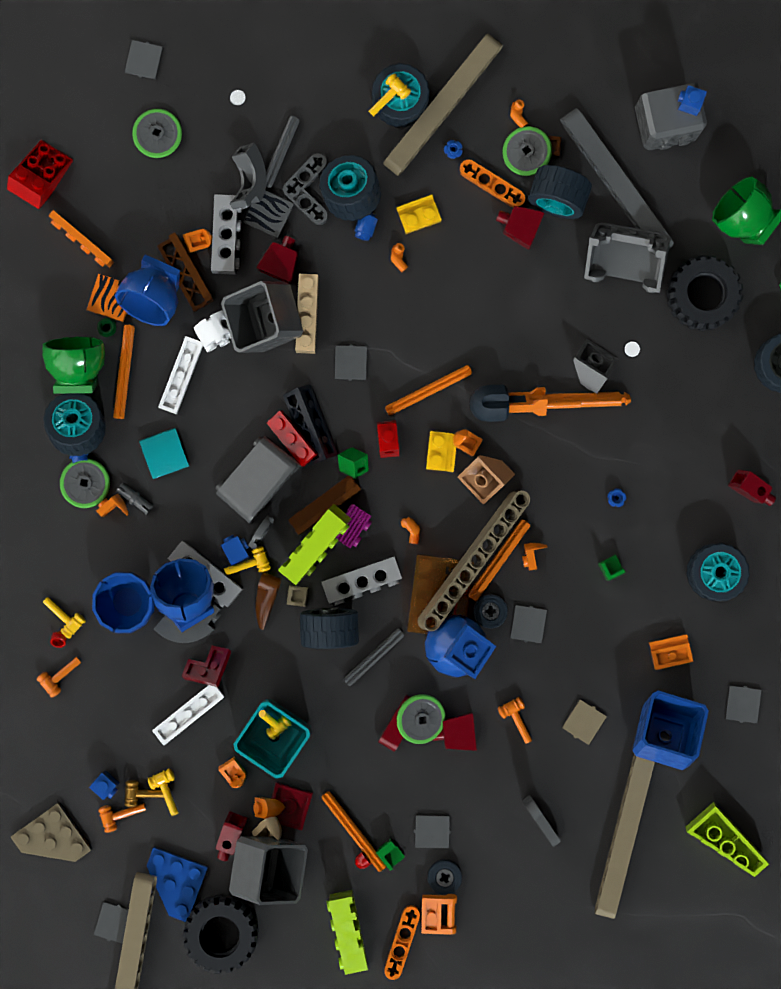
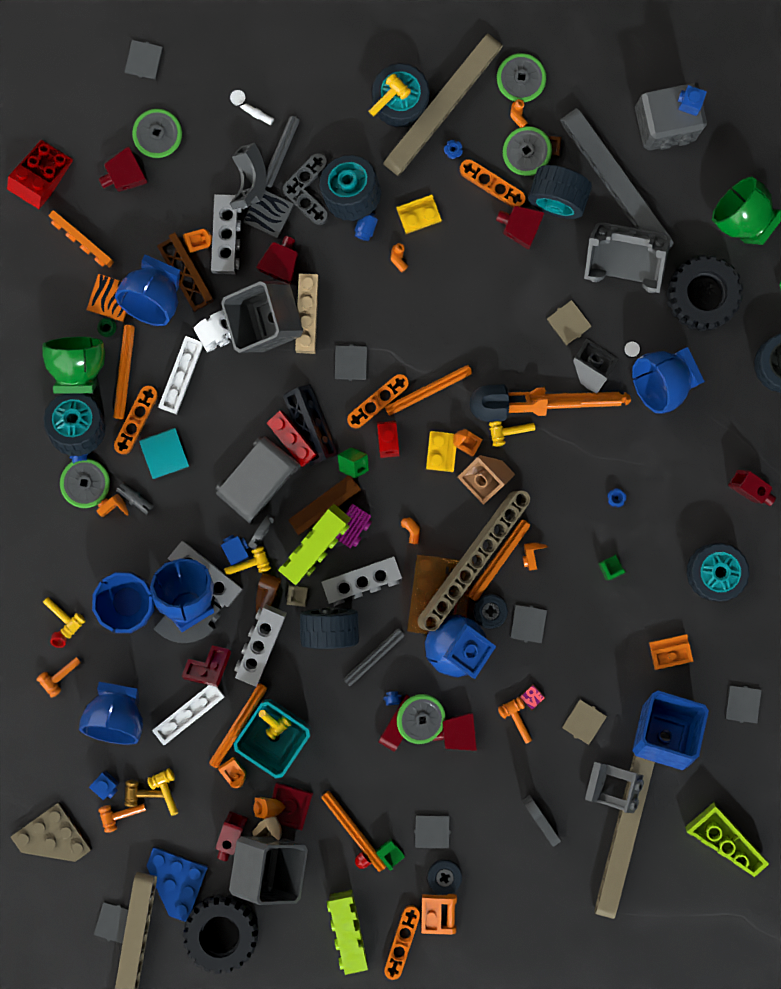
none -> blue plate [79,682,143,745]
none -> dark red torso [98,147,148,192]
none -> orange beam [114,386,158,455]
none -> orange axle [209,683,267,768]
none -> light grey brick [234,604,287,687]
none -> white piece [240,103,274,125]
none -> orange beam [347,374,408,429]
none -> blue plate [383,691,402,706]
none -> yellow piece [489,421,535,447]
none -> dark grey wheel [497,53,546,102]
none -> tile [518,684,546,711]
none -> dark tan piece [546,300,592,346]
none -> dark grey panel [585,762,644,813]
none -> blue plate [632,347,705,413]

